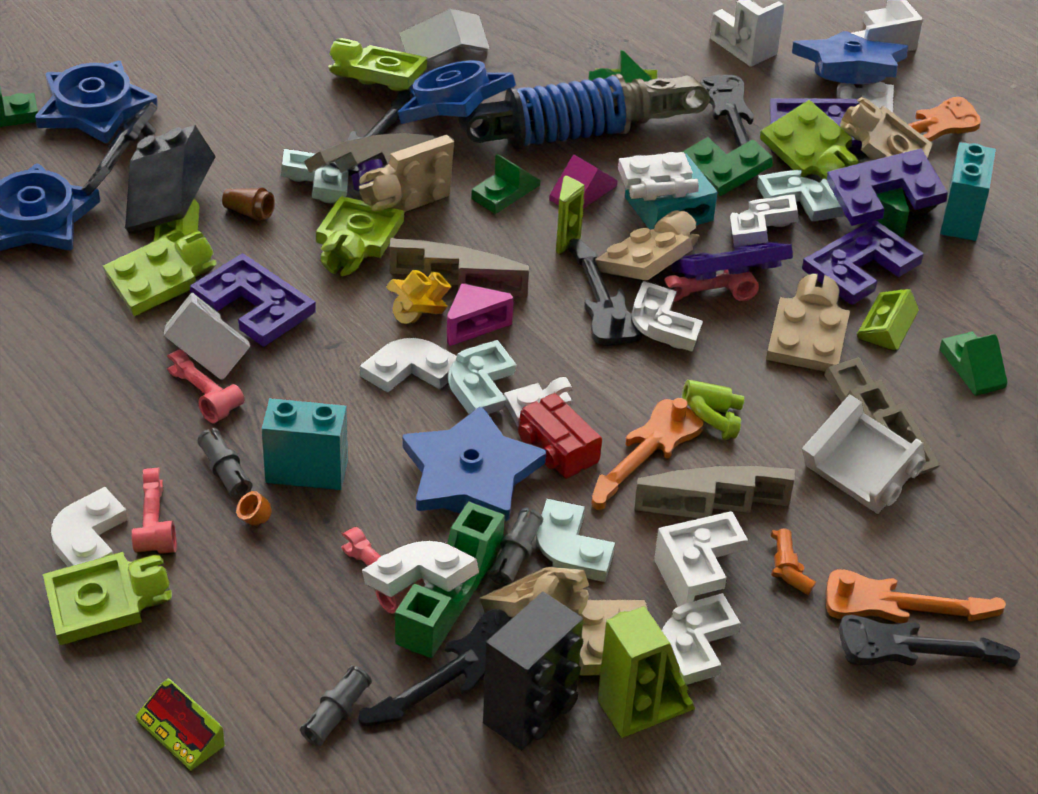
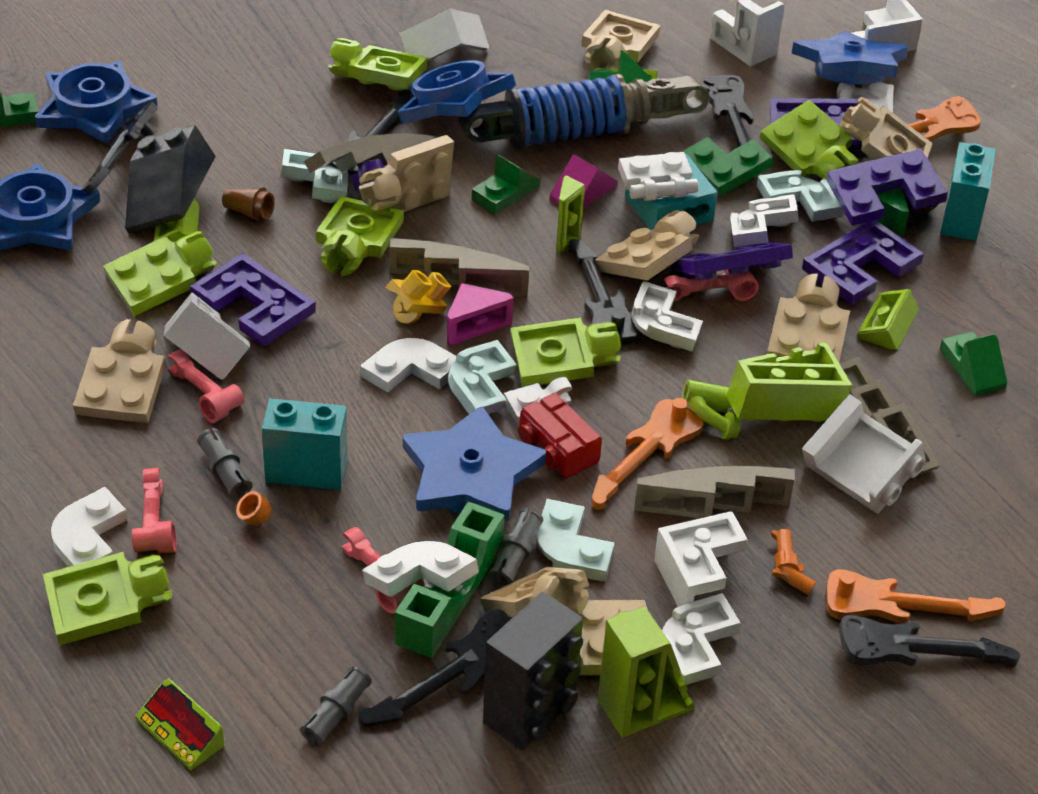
none -> tan plate [73,319,166,423]
none -> lime plate [510,317,621,387]
none -> tan plate [581,10,661,71]
none -> lime wedge [726,342,853,422]

